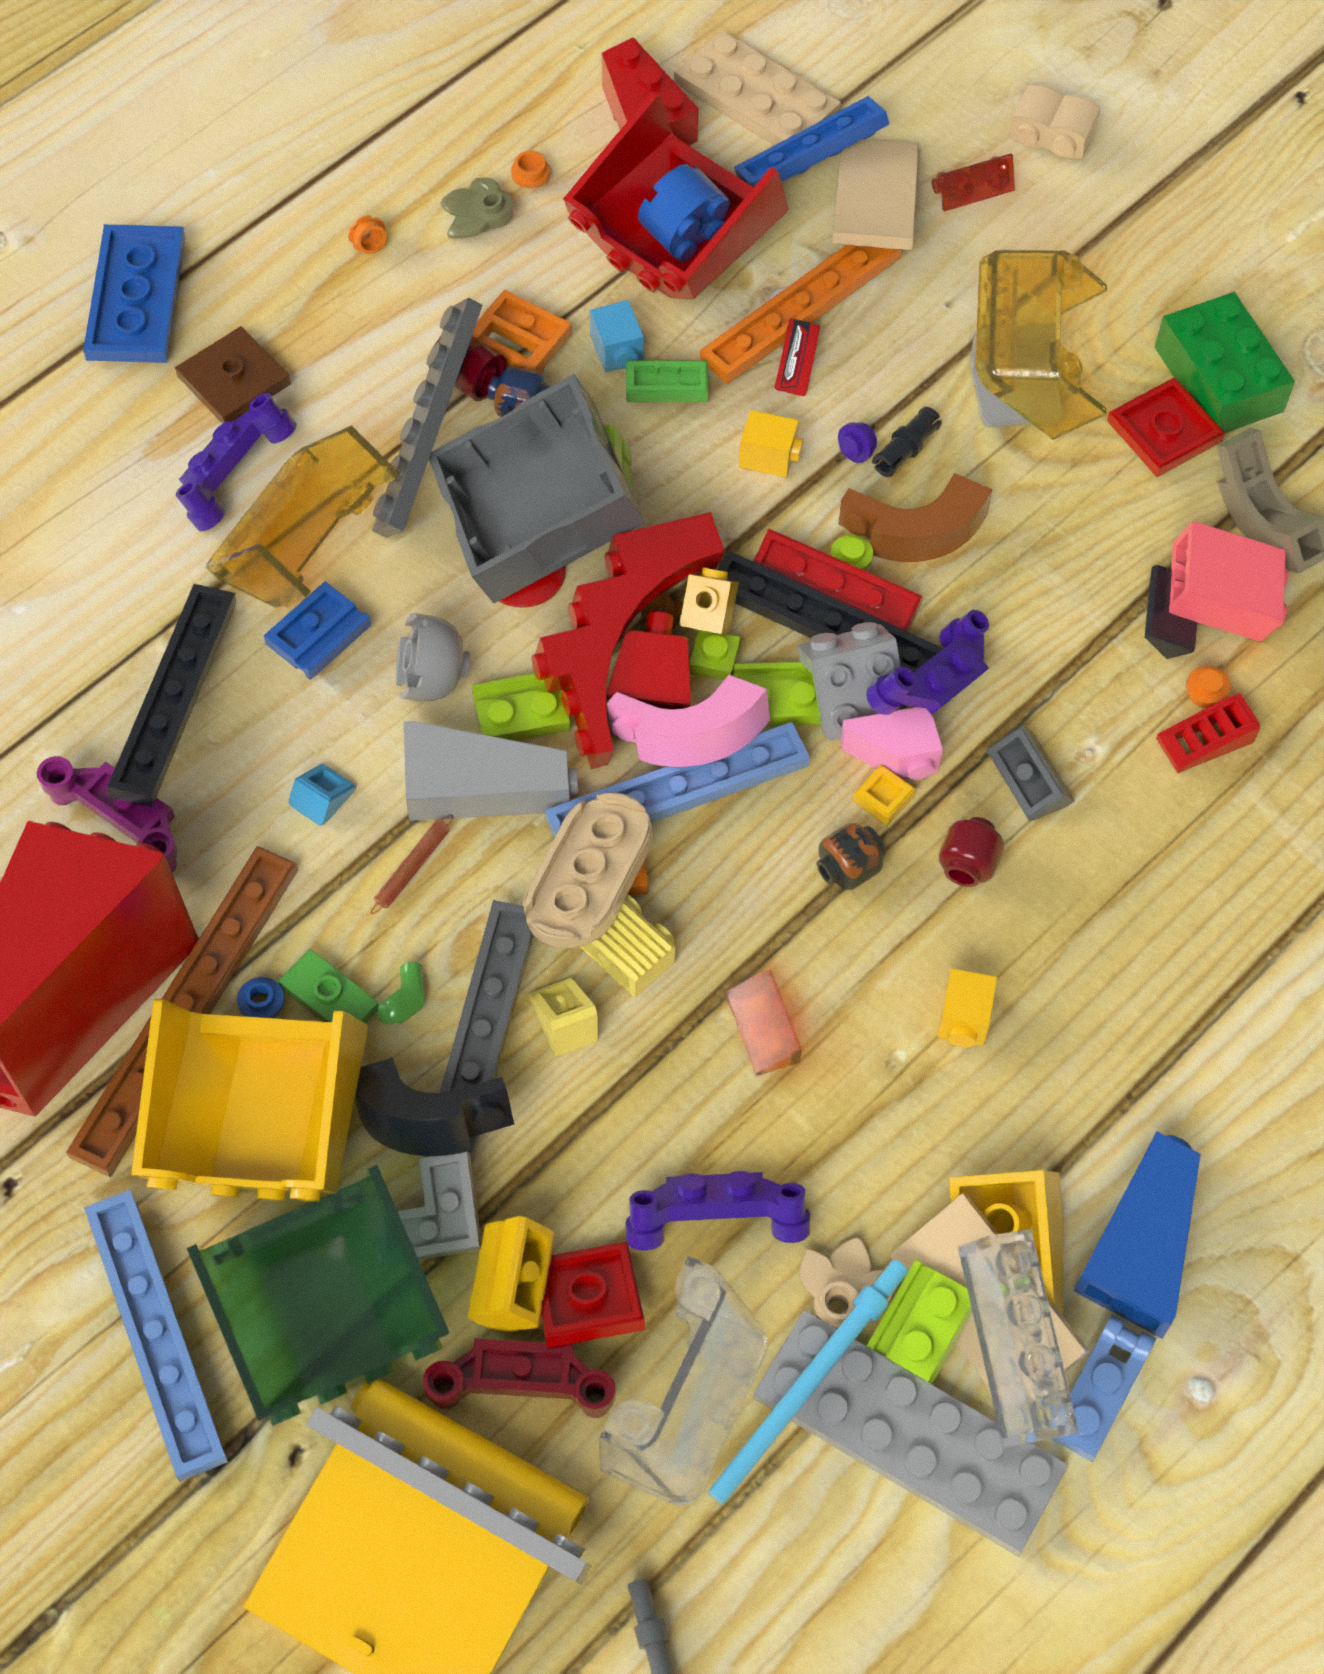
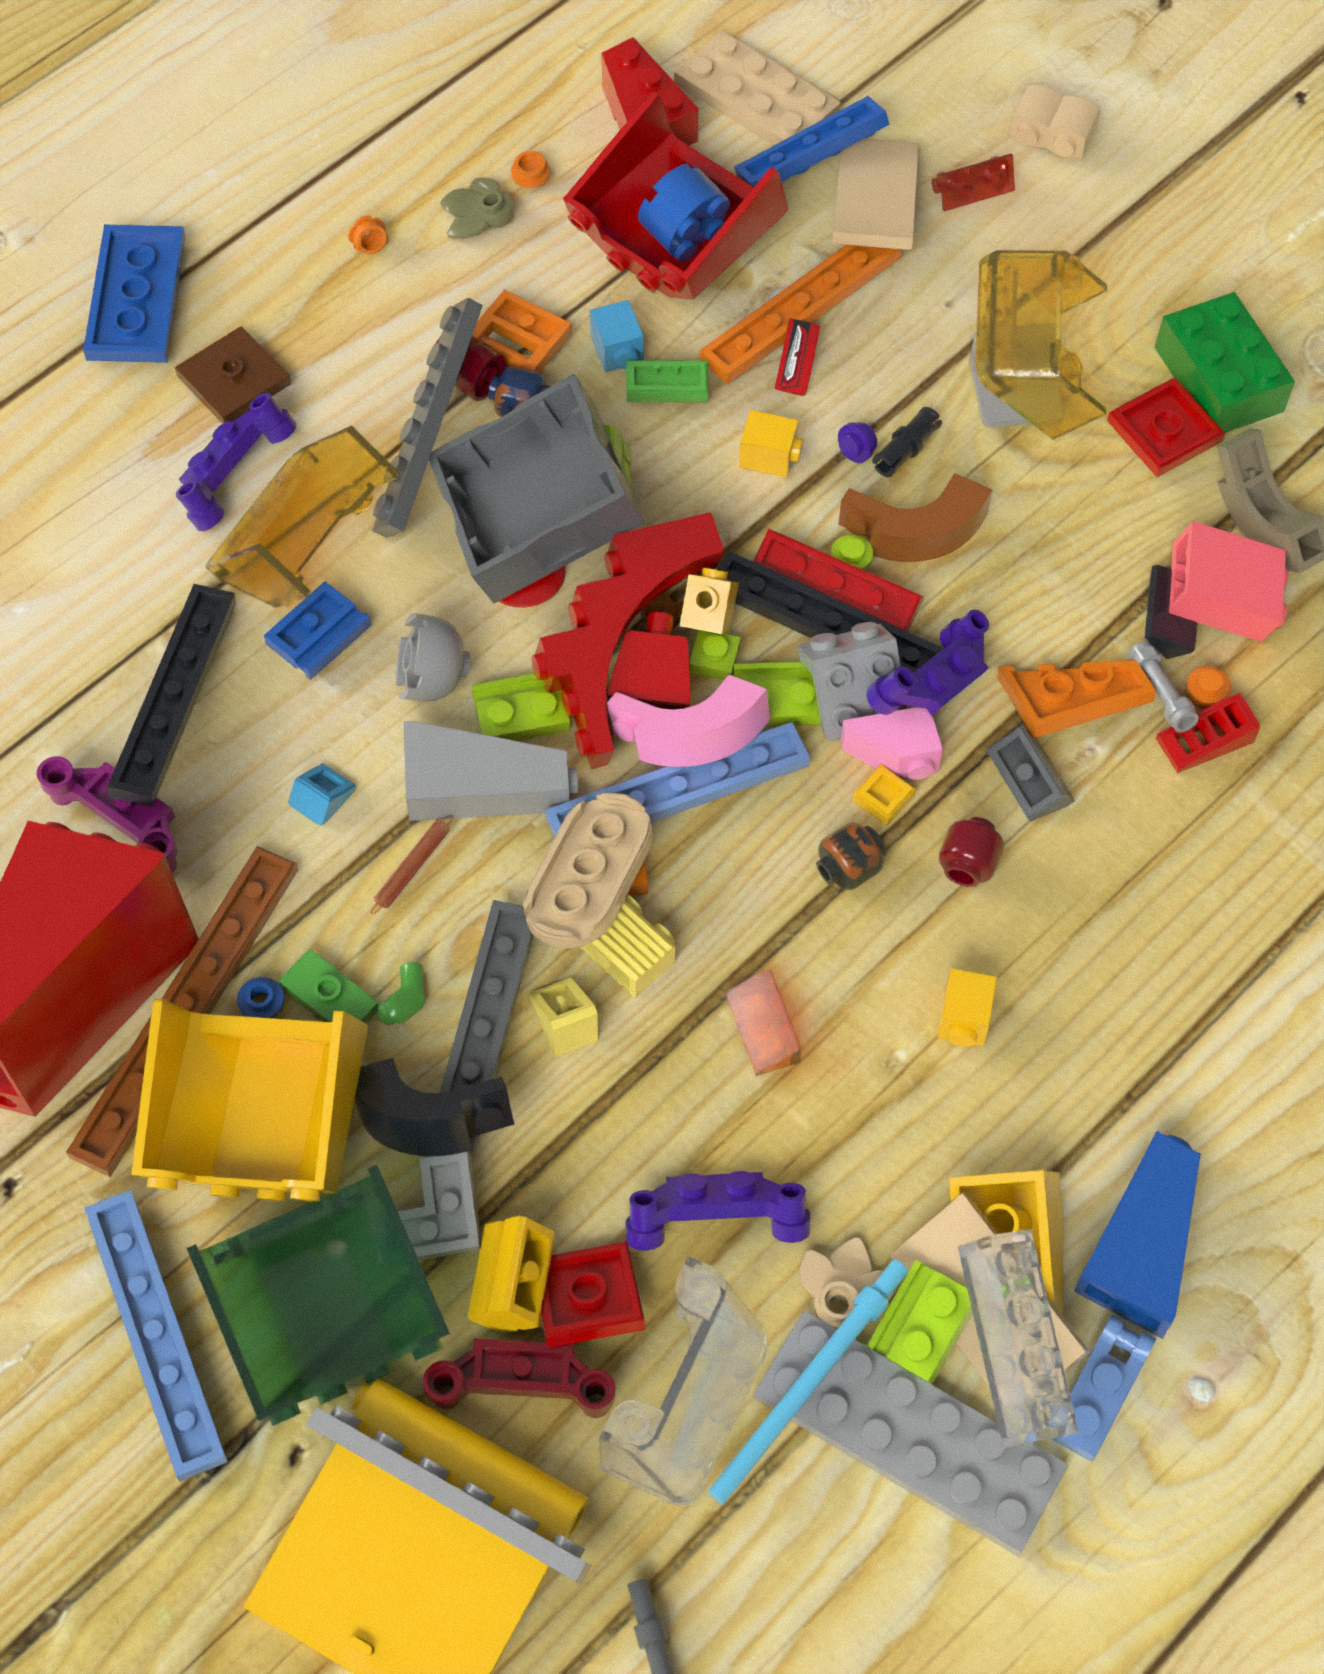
none -> orange wing [997,660,1156,738]
none -> light grey bar [1128,641,1198,732]

